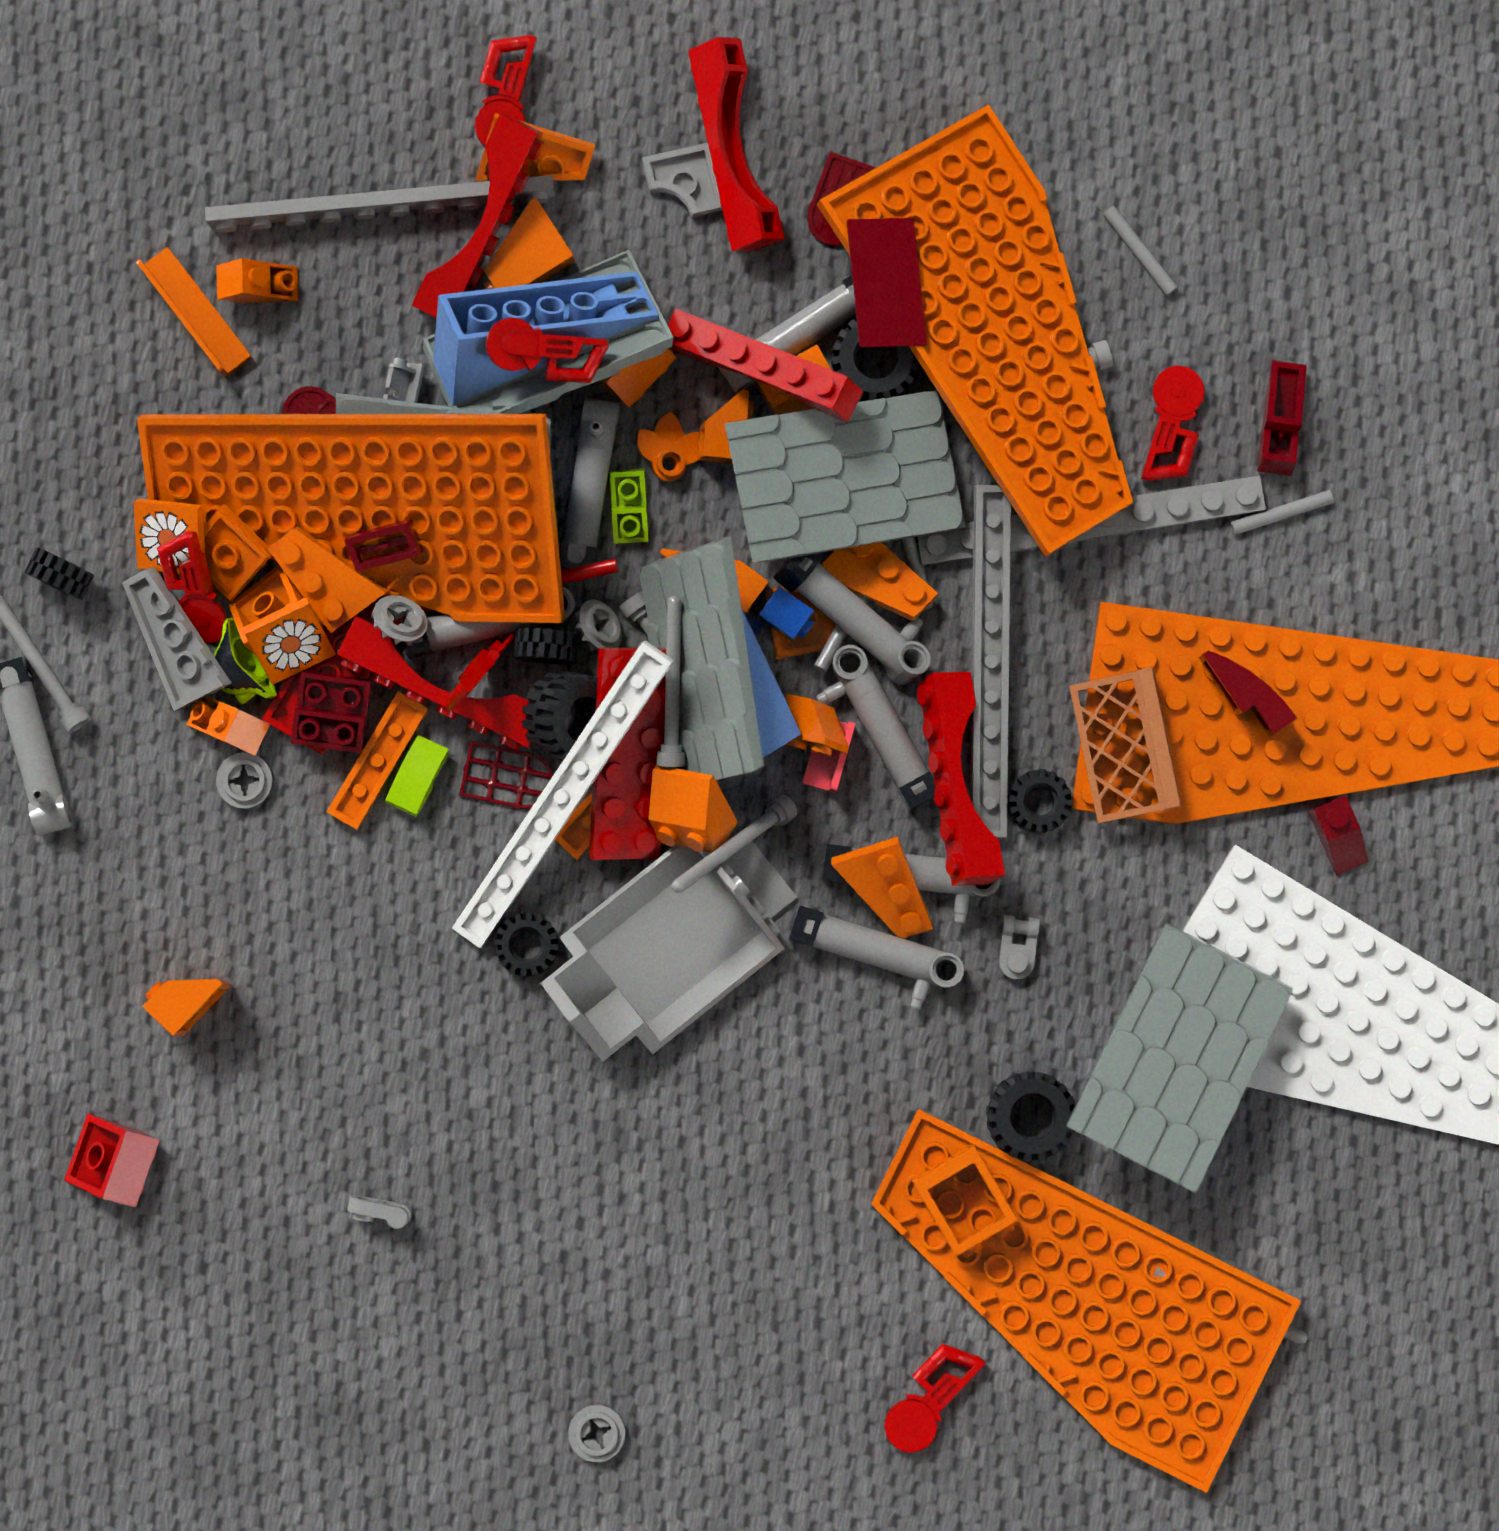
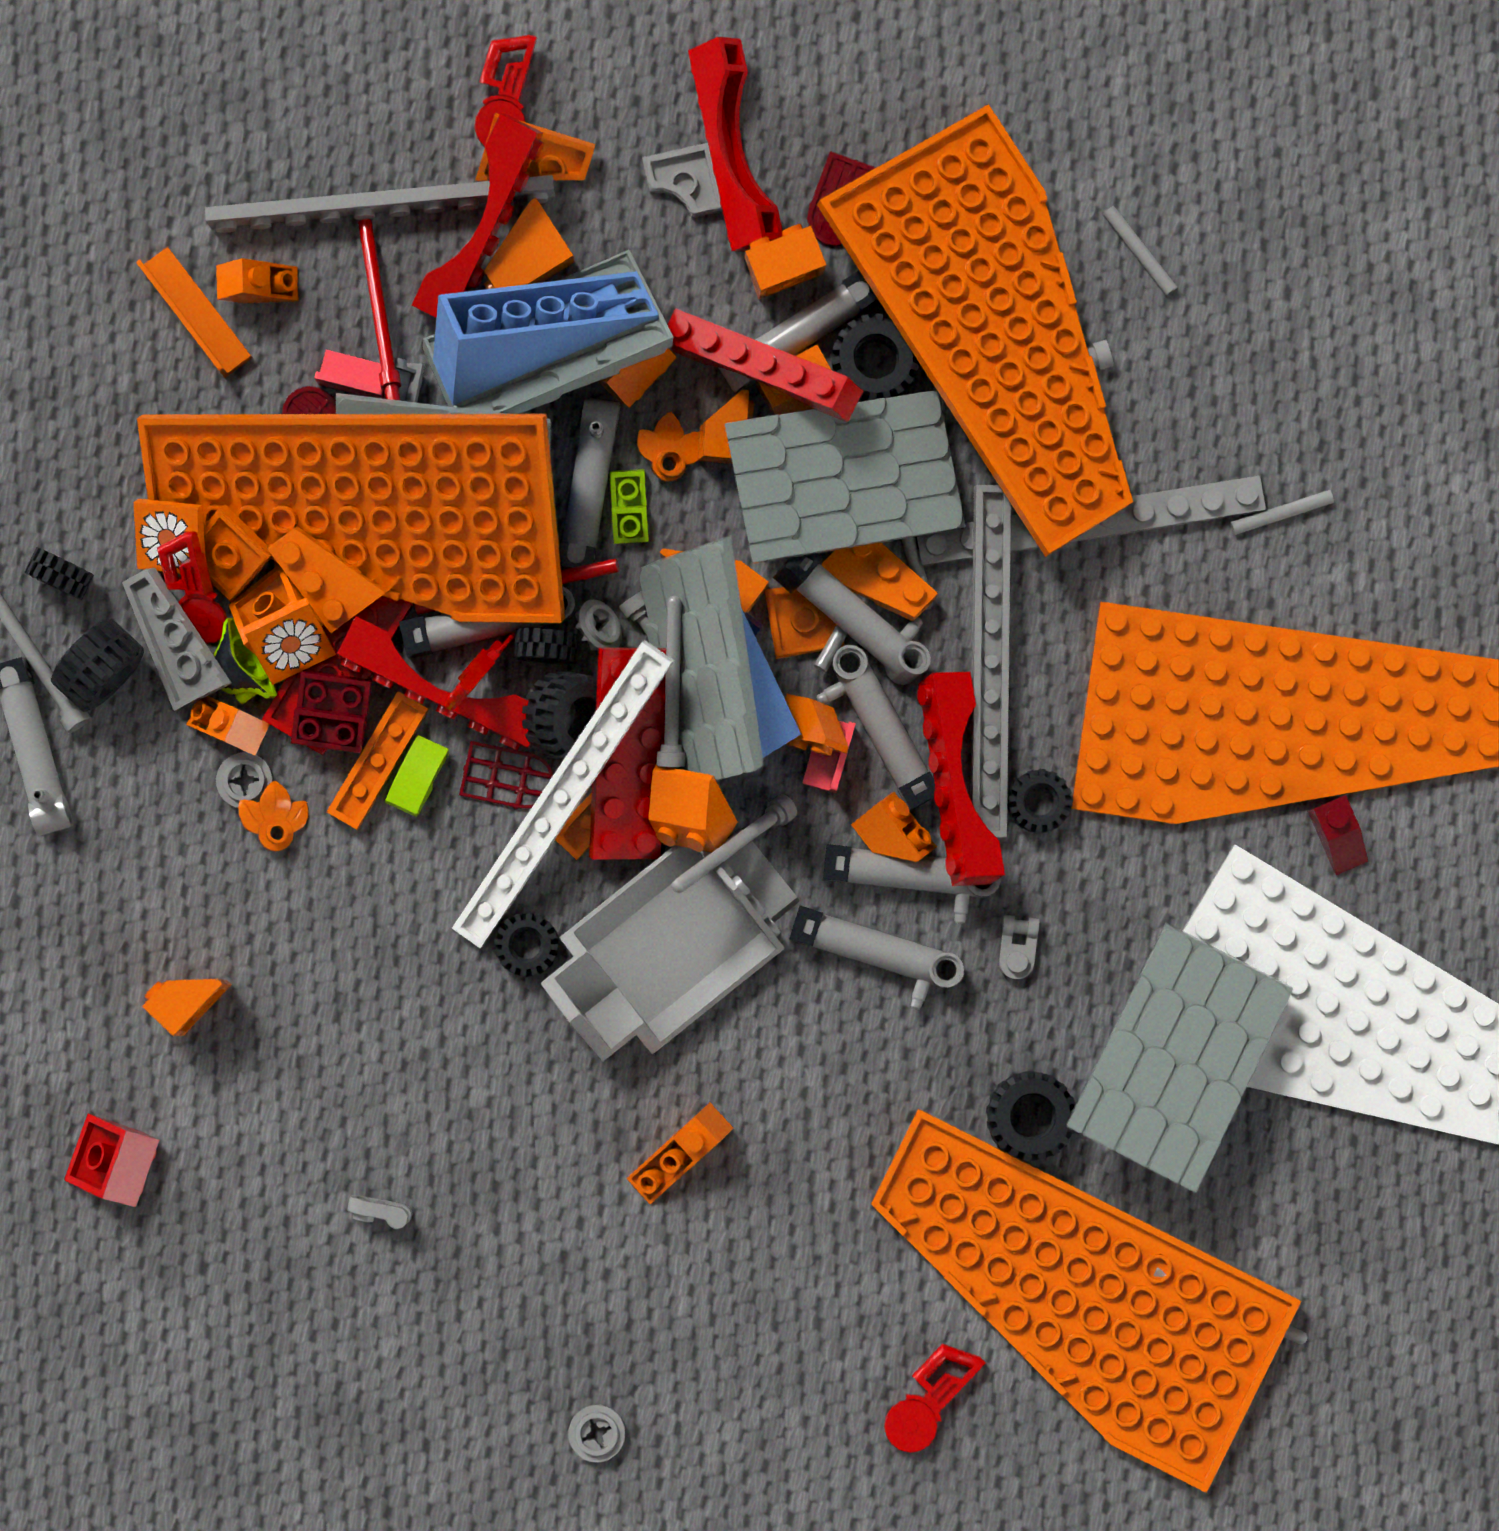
dark red tile [344,518,424,572] -> none
light grey gear [371,595,428,646] -> none
red piece [486,317,609,383] -> none
blue brick [759,586,815,642] -> none
orange wing [831,836,933,939] -> none
dark red sticker [847,218,927,347] -> none
orange window [912,1144,1018,1257] -> none
nougat fence [1069,667,1182,824] -> none
red piece [1141,365,1205,482] -> none
dark red slope [1199,650,1298,737] -> none
dark red slope [1257,360,1307,476] -> none
none -> black tyre [51,619,144,712]
none -> orange plate [238,781,308,852]
none -> coral panel [314,349,385,399]
none -> red bar [358,219,402,401]
none -> orange slope [626,1102,734,1204]
none -> orange slope [744,224,826,299]
none -> orange slope [851,792,937,862]

